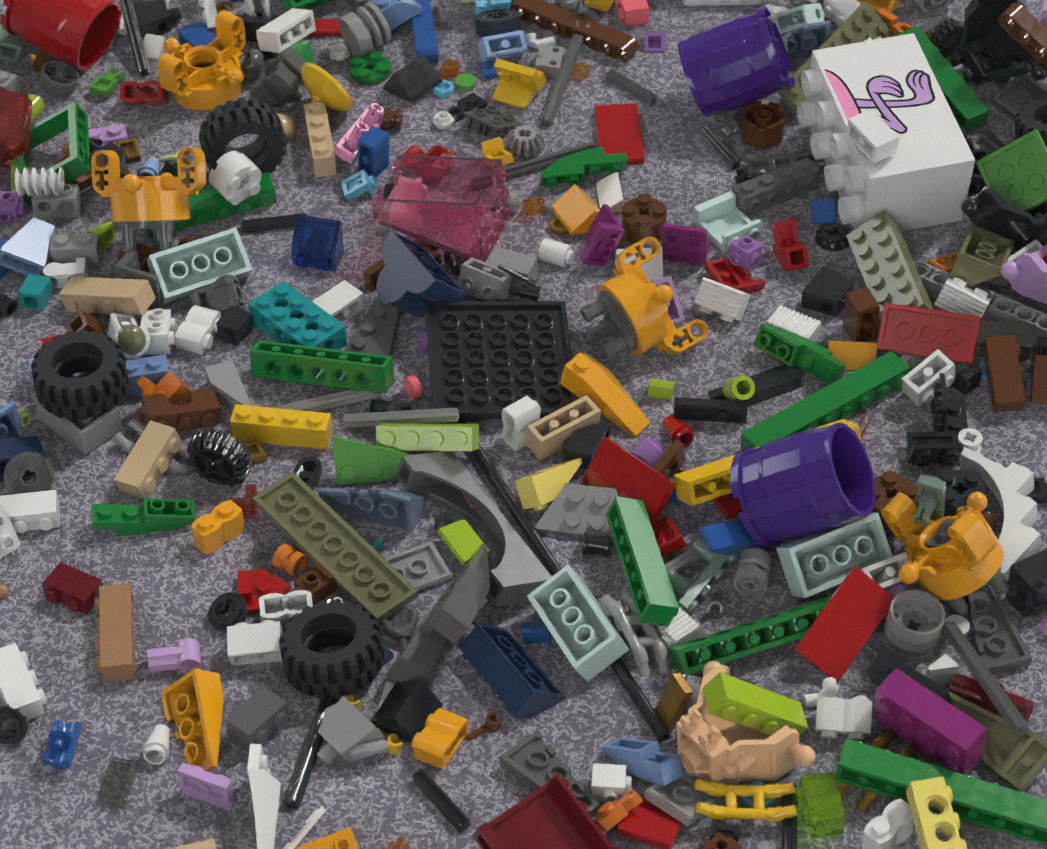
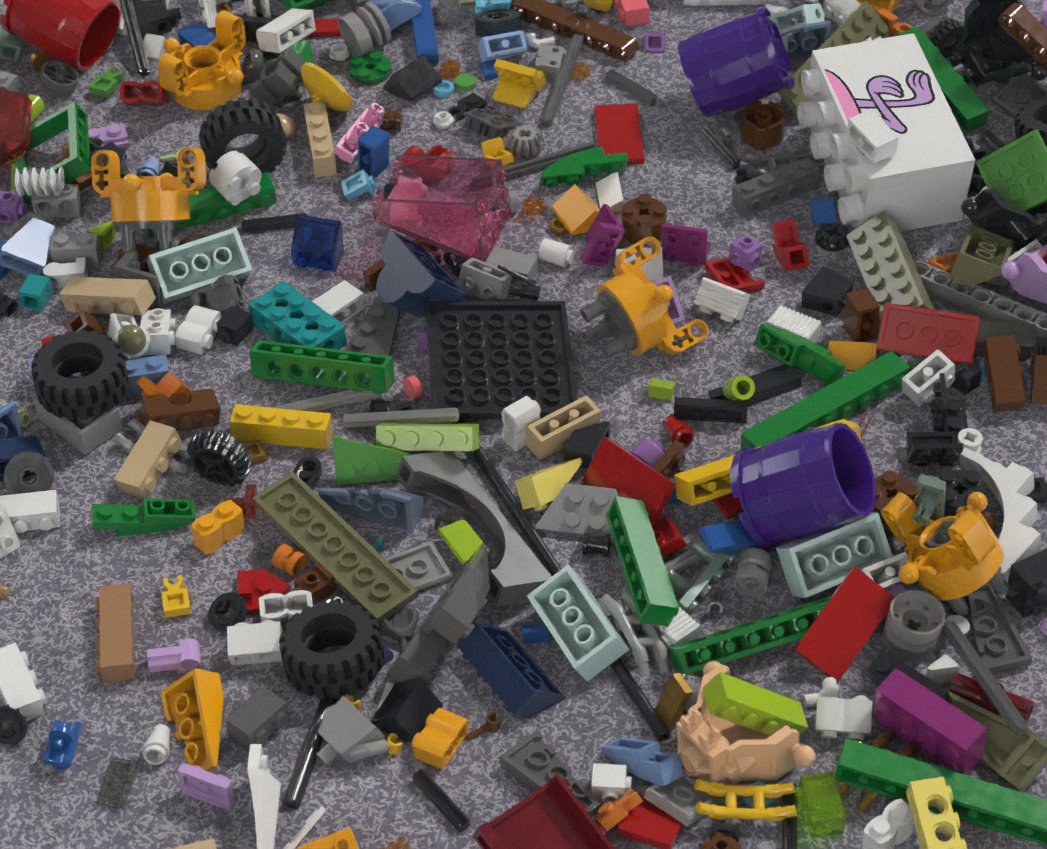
dark red brick [42,561,103,615] -> none
pearl gold tile [115,137,141,162] -> none
light grey slope [205,360,256,411] -> none
light orange wedge [560,353,651,438] -> none
light aqua panel [693,191,762,253] -> none
white brick [934,277,991,318] -> none
none -> yellow plate [161,575,191,618]

